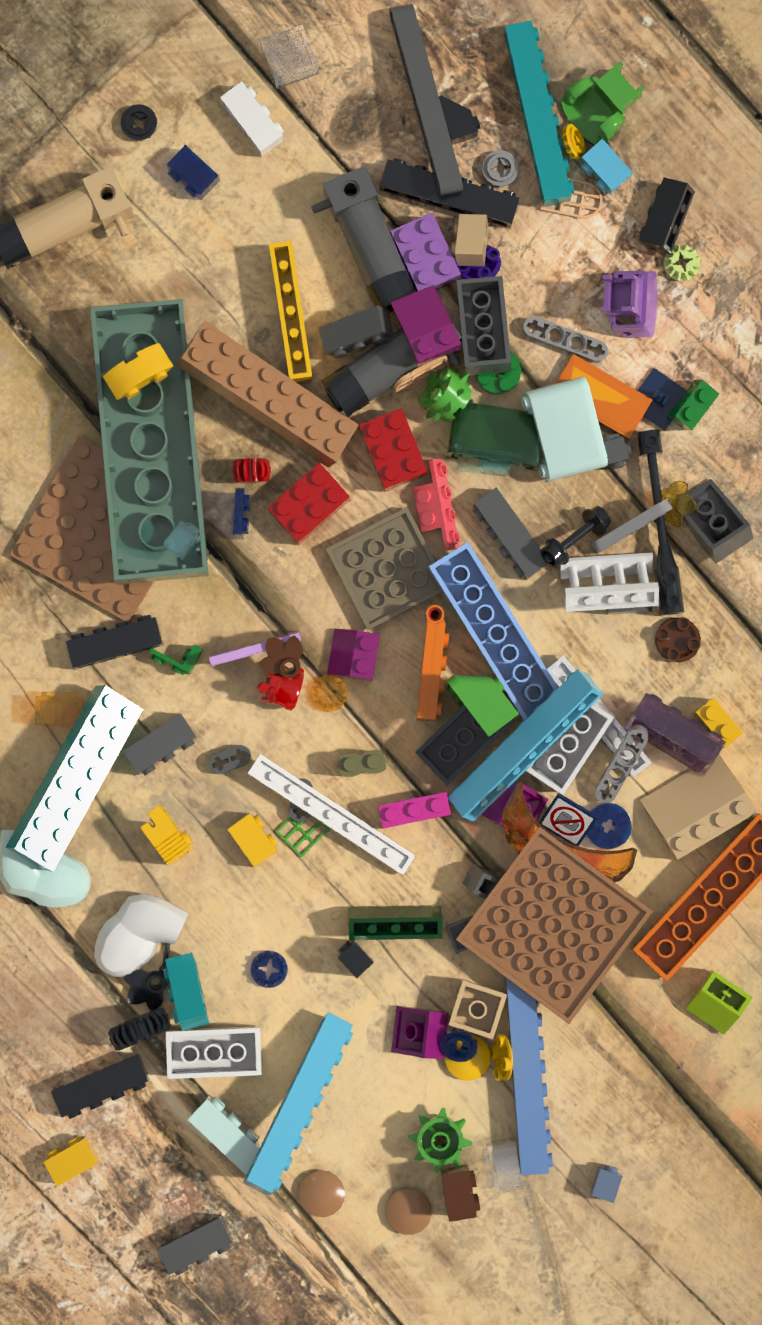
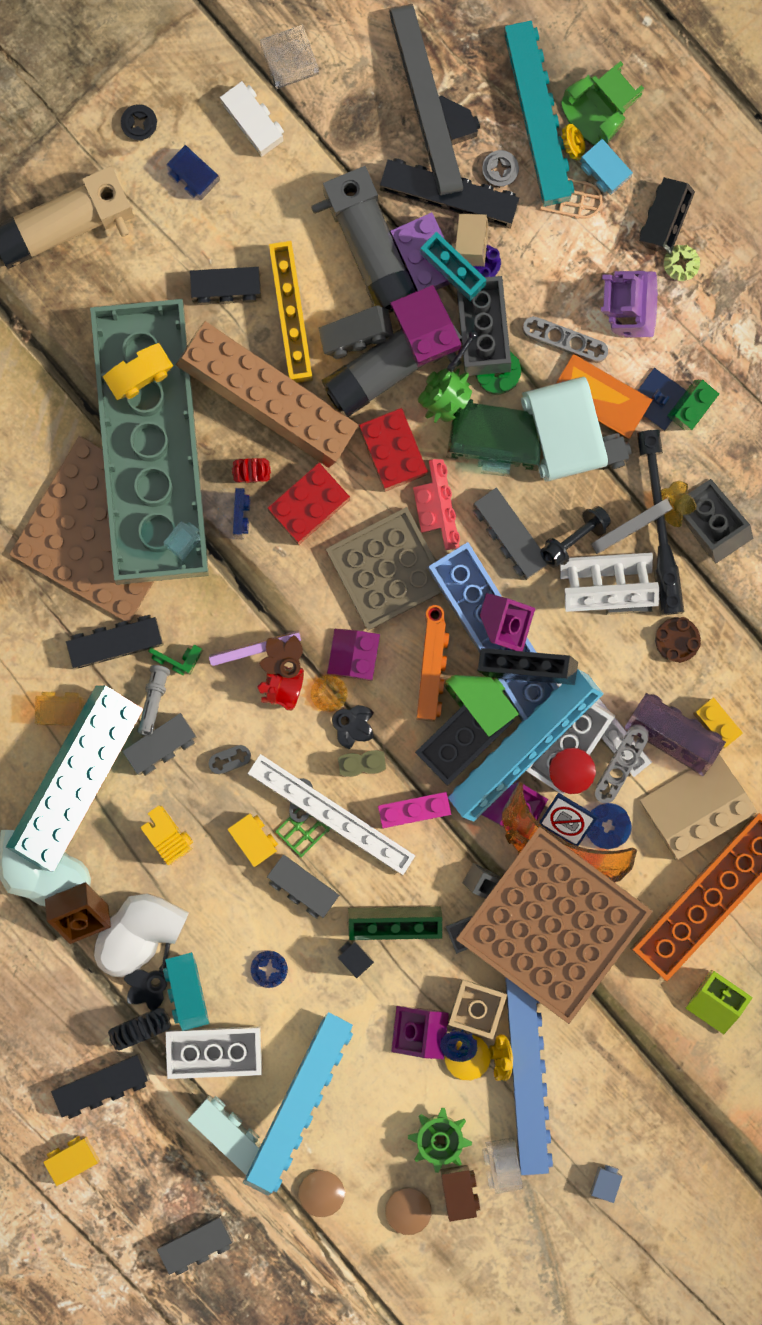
light nougat window [393,355,448,393] -> none
none -> reddish brown brick [45,882,111,944]
none -> light grey pin [138,665,170,736]
none -> black brick [190,267,261,305]
none -> dark grey brick [267,854,340,919]
none -> black plate [332,705,374,749]
none -> teal brick [420,231,487,301]
none -> black hinge [447,331,478,372]
none -> black brick [477,648,578,685]
none -> magenta slope [480,593,535,651]
none -> red dish [549,747,596,794]

